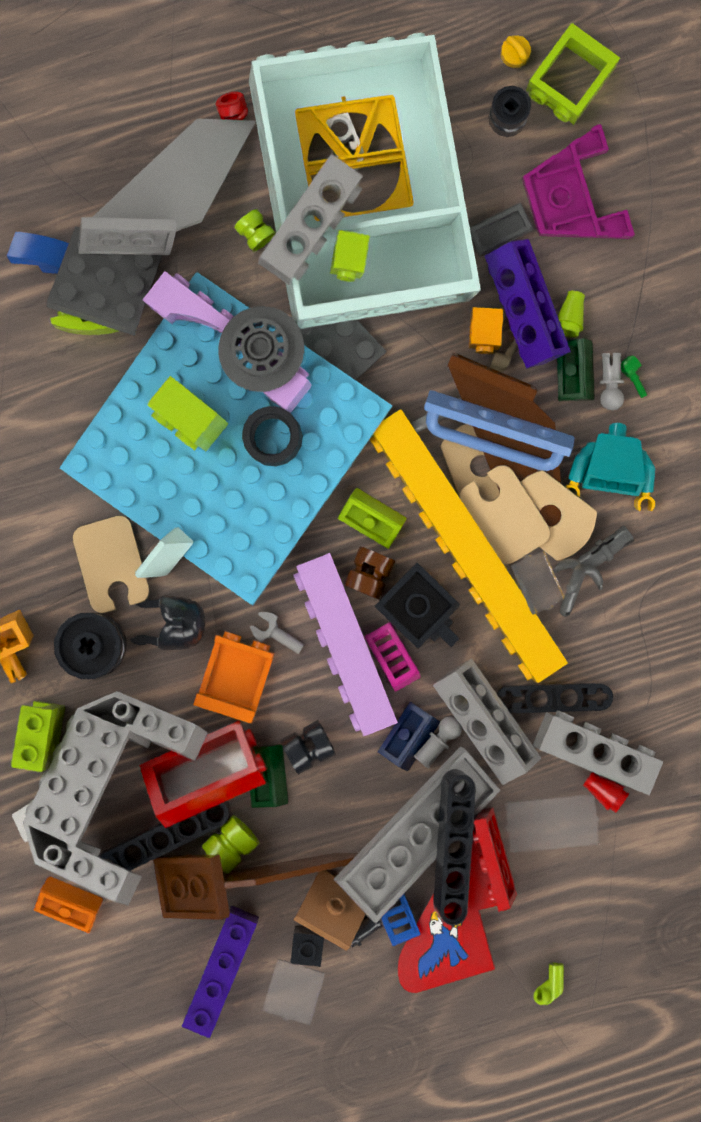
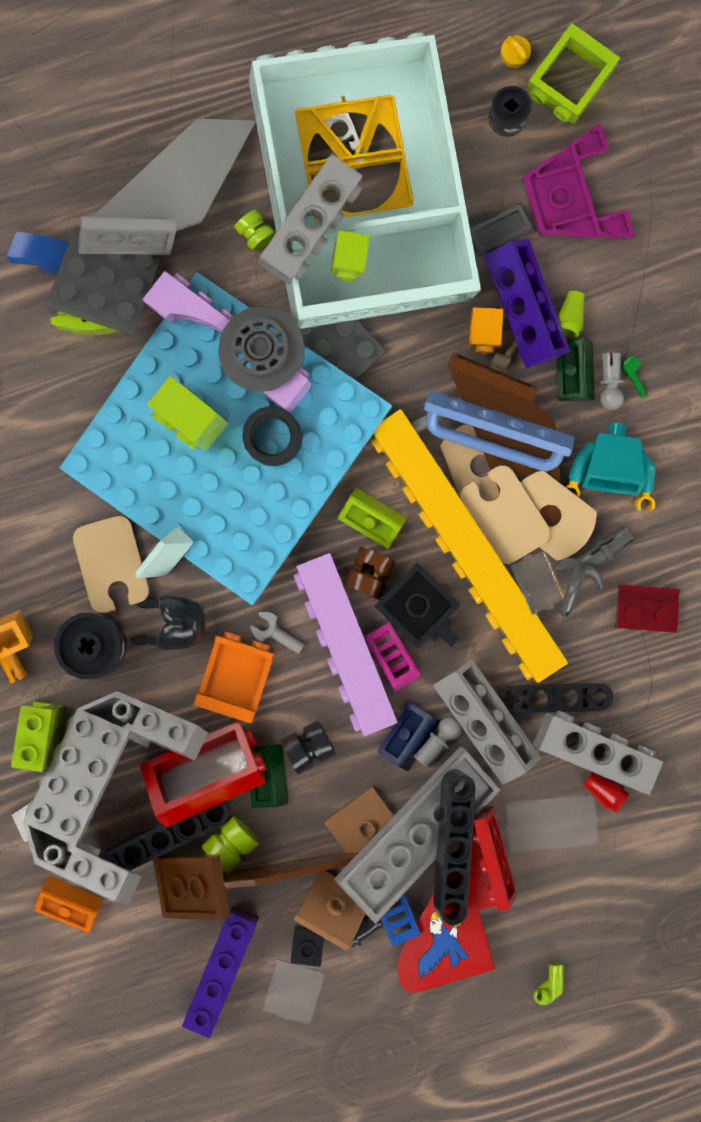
red tile [215,92,248,120] -> none
none -> medium nougat plate [324,786,394,853]
none -> dark red plate [615,585,680,633]

